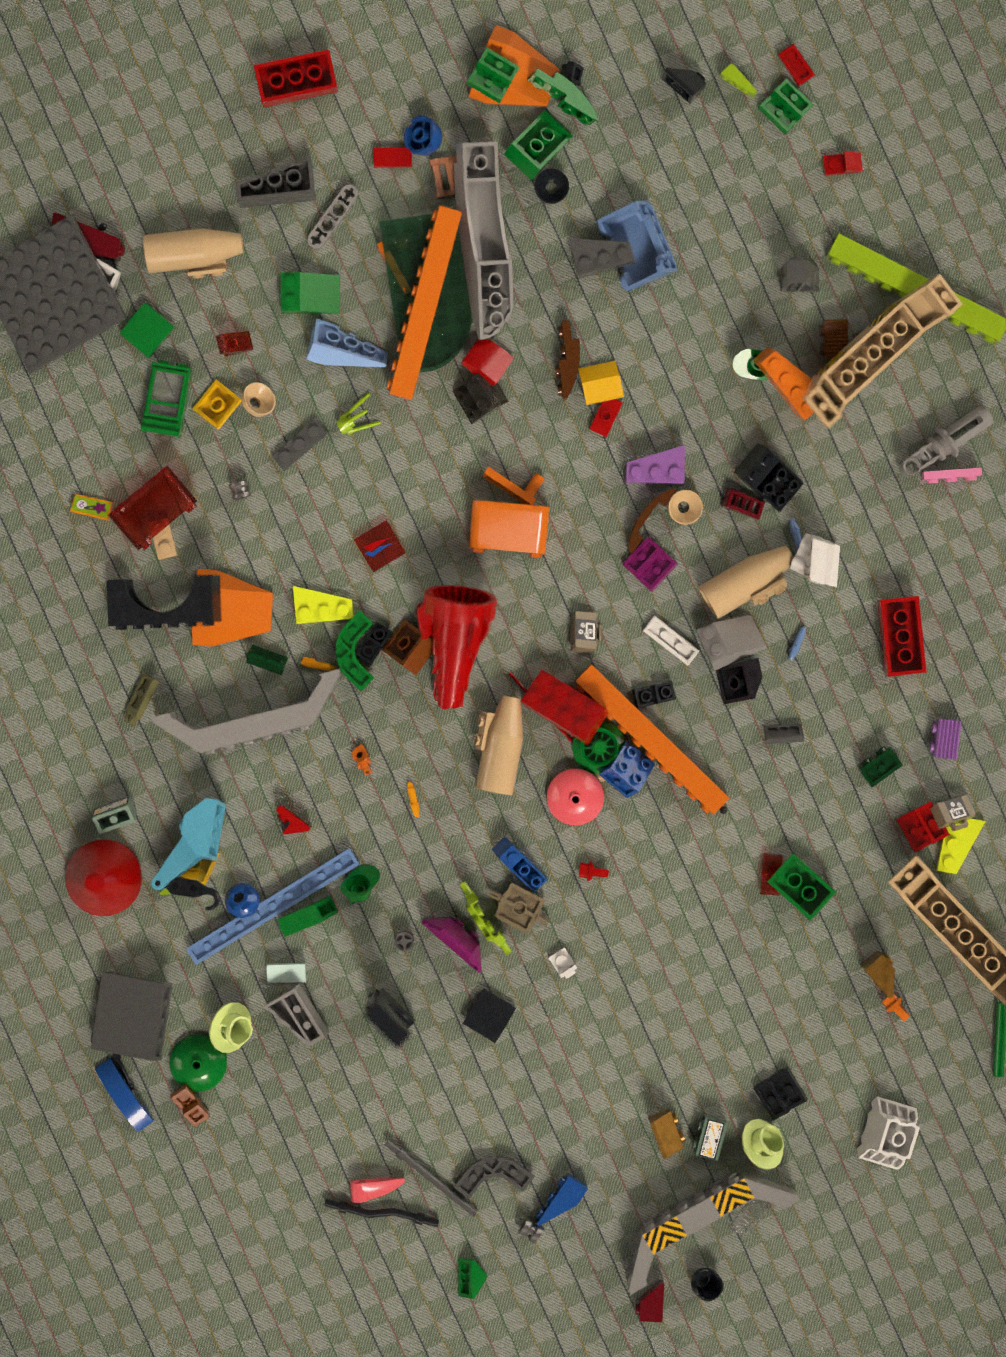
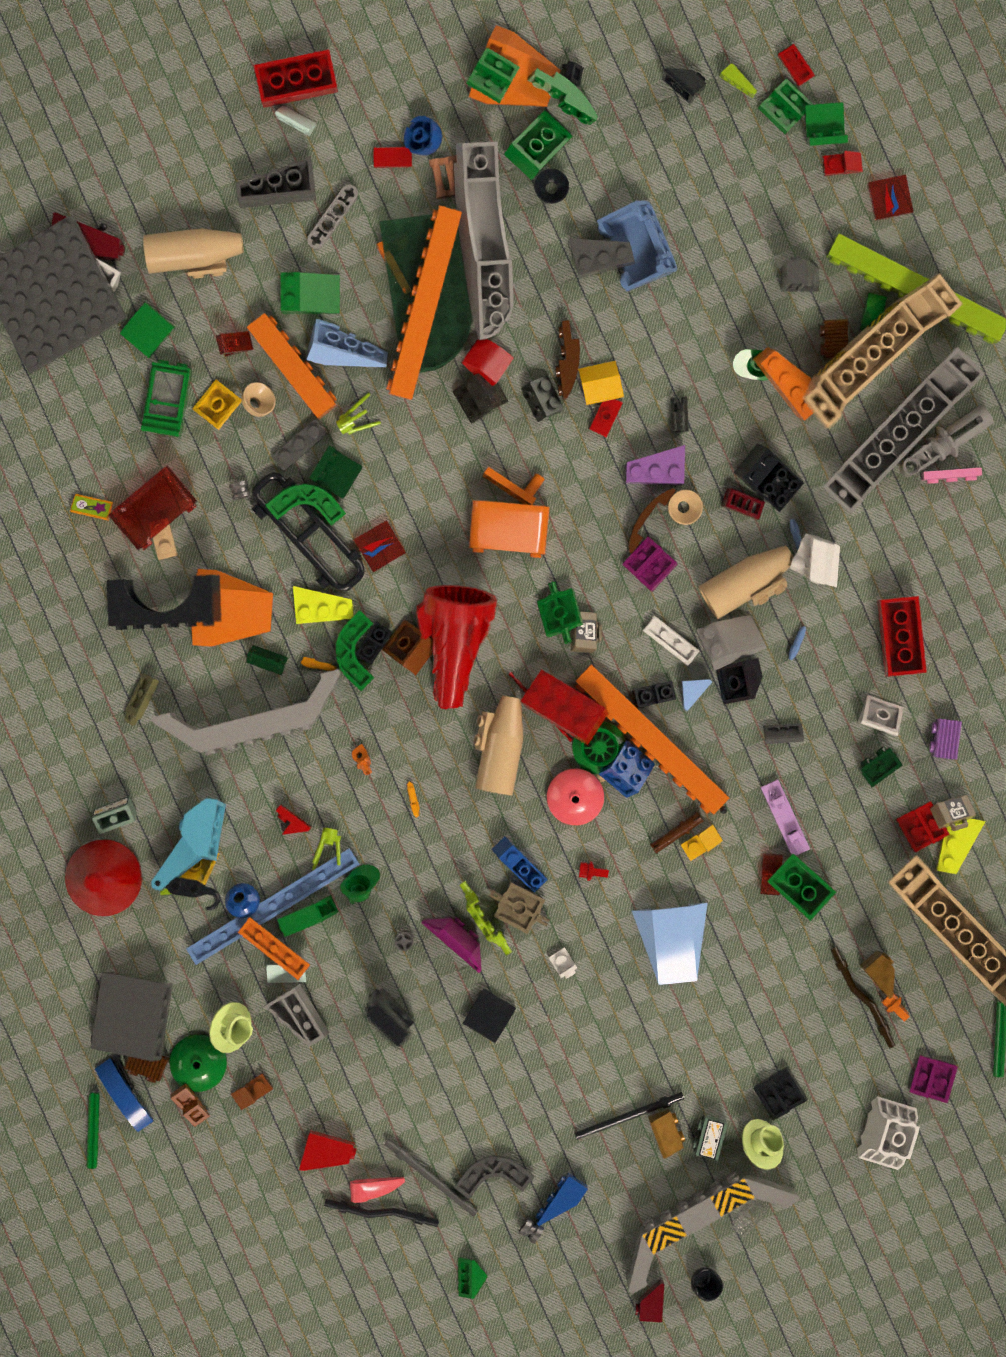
none -> green axle [86,1092,100,1169]
none -> reddish brown brick [124,1055,170,1083]
none -> dark orange slope [231,1073,273,1110]
none -> orange plate [238,917,310,980]
none -> orange brick [247,313,337,420]
none -> black bar [251,472,365,592]
none -> green plate [265,484,346,525]
none -> light aqua slope [275,106,316,136]
none -> red slope [299,1130,357,1171]
none -> dark green bracket [309,445,363,499]
none -> lime plant [312,828,341,871]
none -> pearl dark grey bracket [521,375,564,422]
none -> green plate [537,582,584,644]
none -> black bar [575,1092,684,1140]
none -> light blue wedge [632,902,708,985]
none -> reddish brown pin [650,812,704,854]
none -> pearl dark grey hinge [670,397,689,433]
none -> yellow slope [680,824,723,861]
none -> light blue slope [681,679,712,711]
none -> lavender hinge [760,779,810,856]
none -> green bracket [805,102,848,146]
none -> light grey slope [822,347,985,514]
none -> dark brown bar [830,946,896,1049]
none -> white slope [857,695,904,736]
none -> green slope [859,292,887,331]
none -> clear red tile [868,175,914,221]
none -> magenta slope [909,1055,959,1103]

